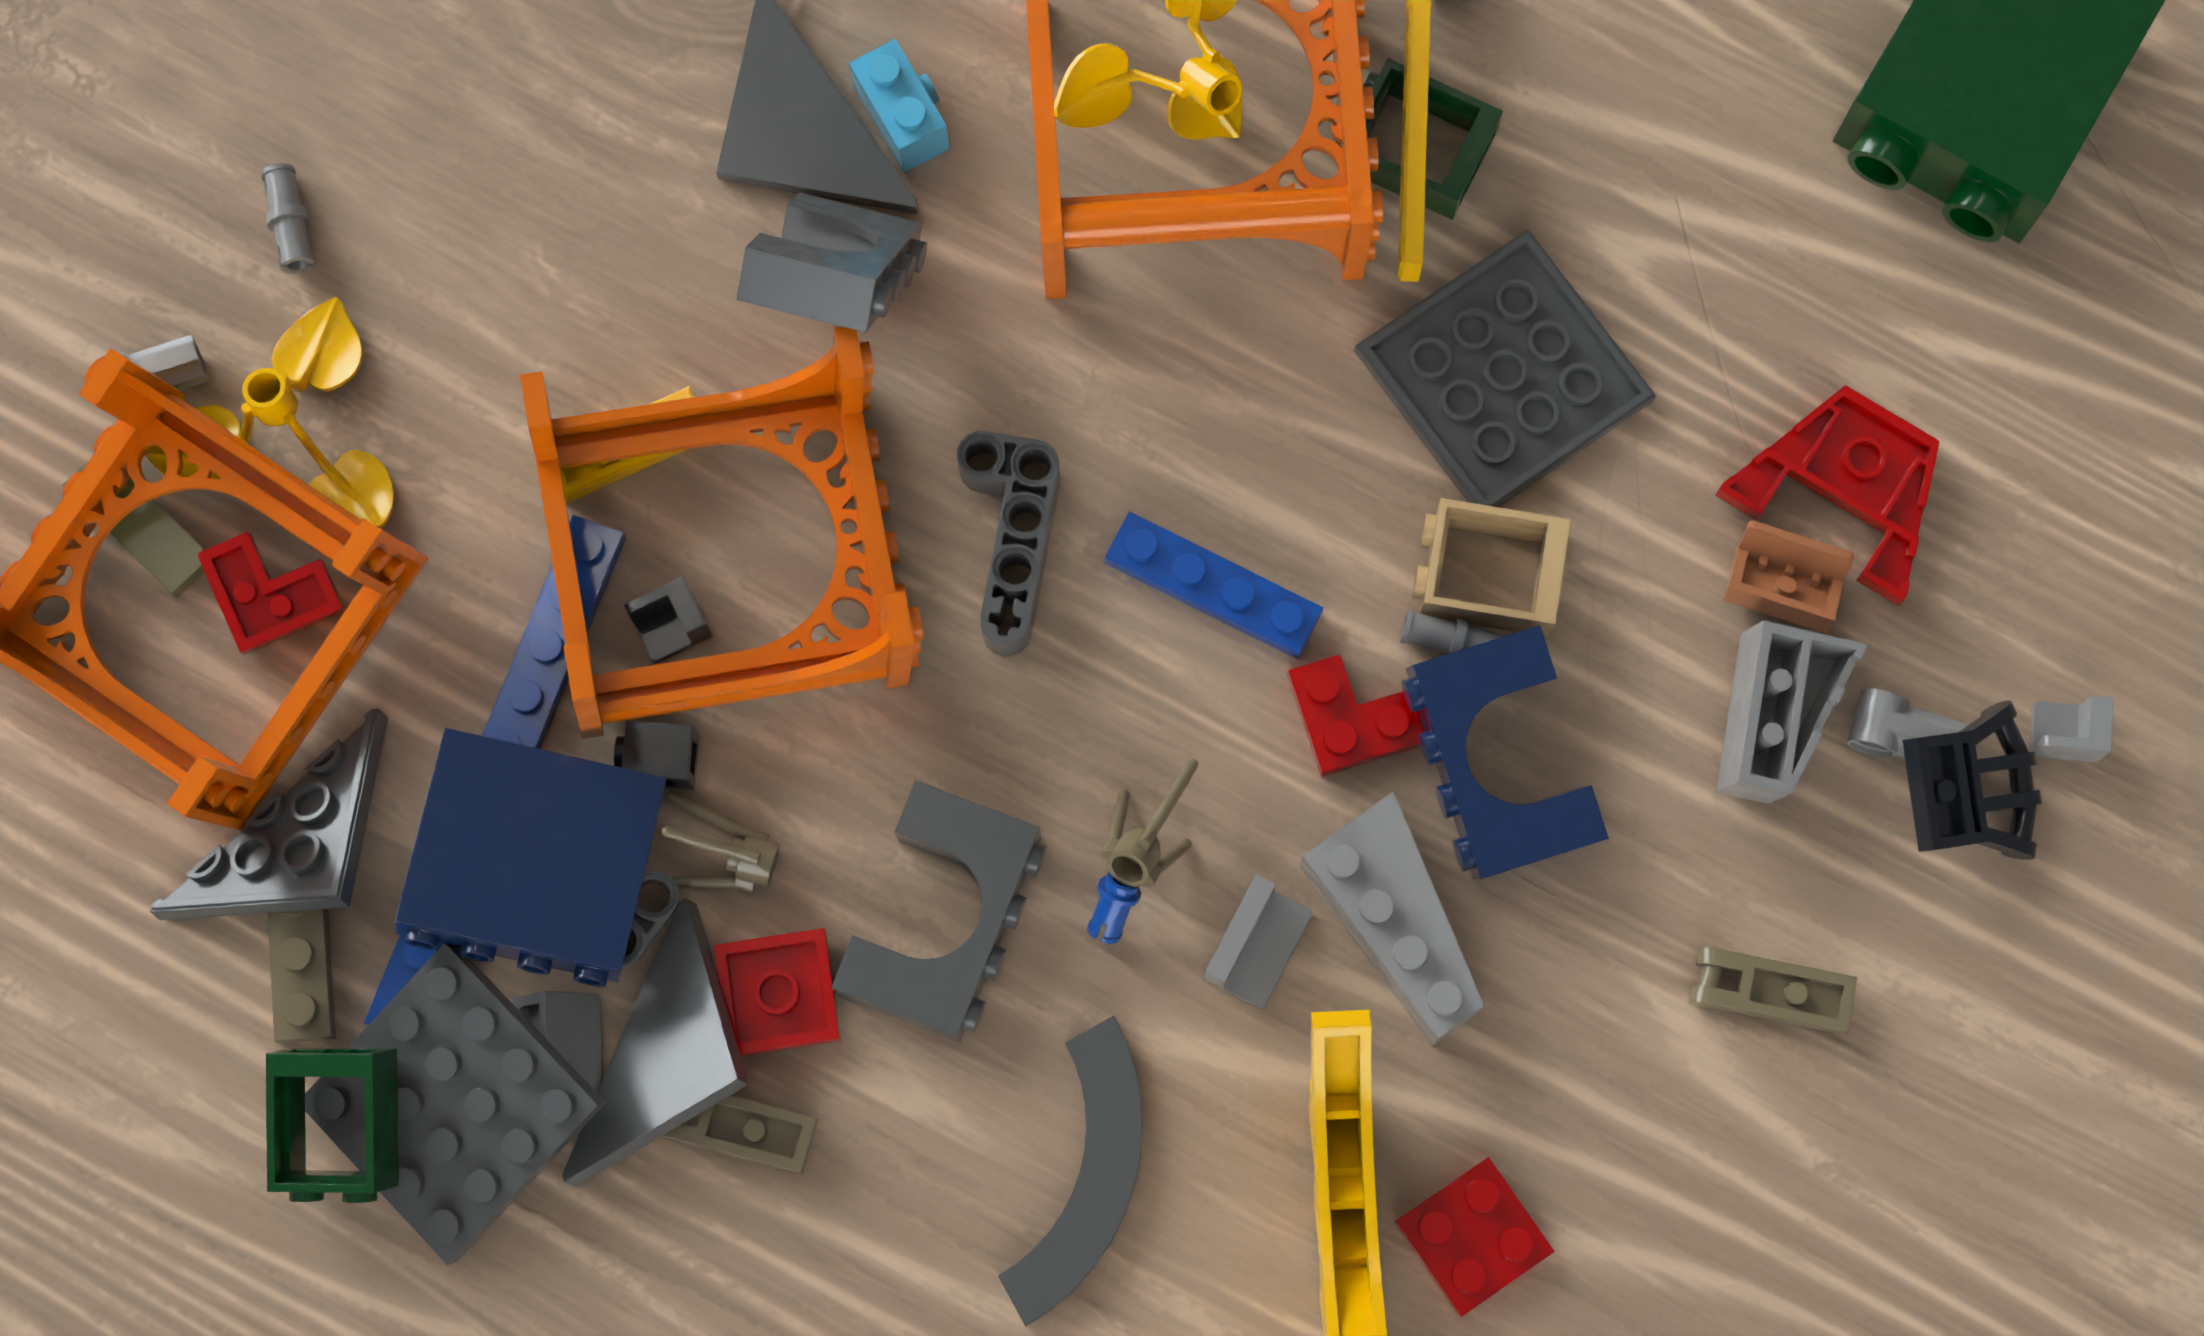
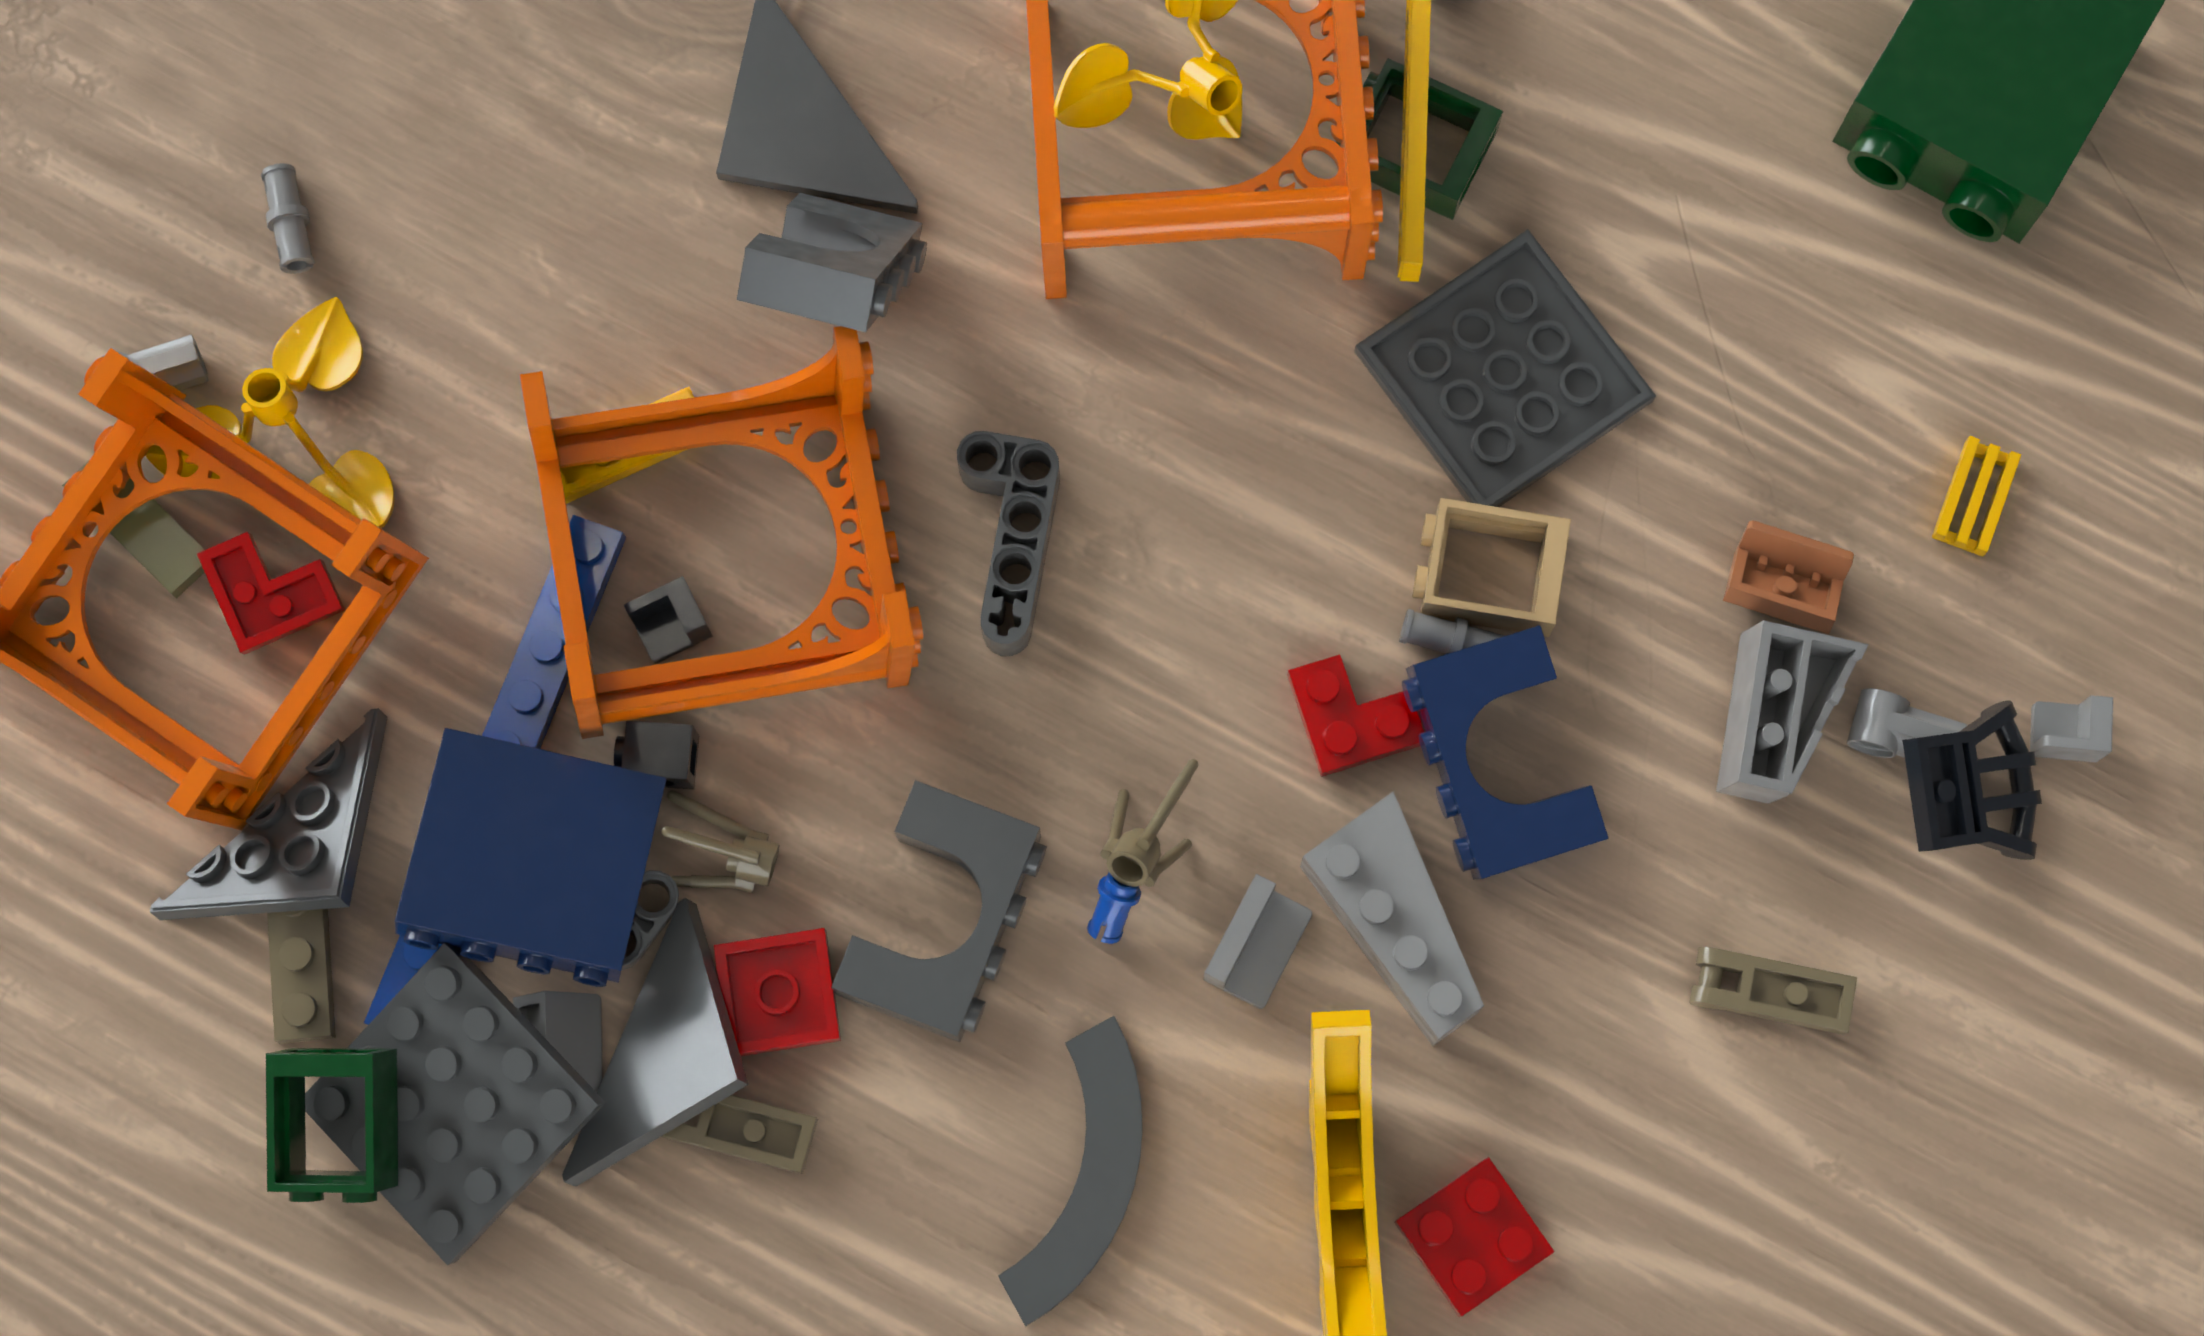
medium azure brick [849,38,950,173] -> none
blue plate [1104,511,1324,659] -> none
red wing [1715,385,1940,606] -> none
none -> yellow tile [1931,436,2022,557]

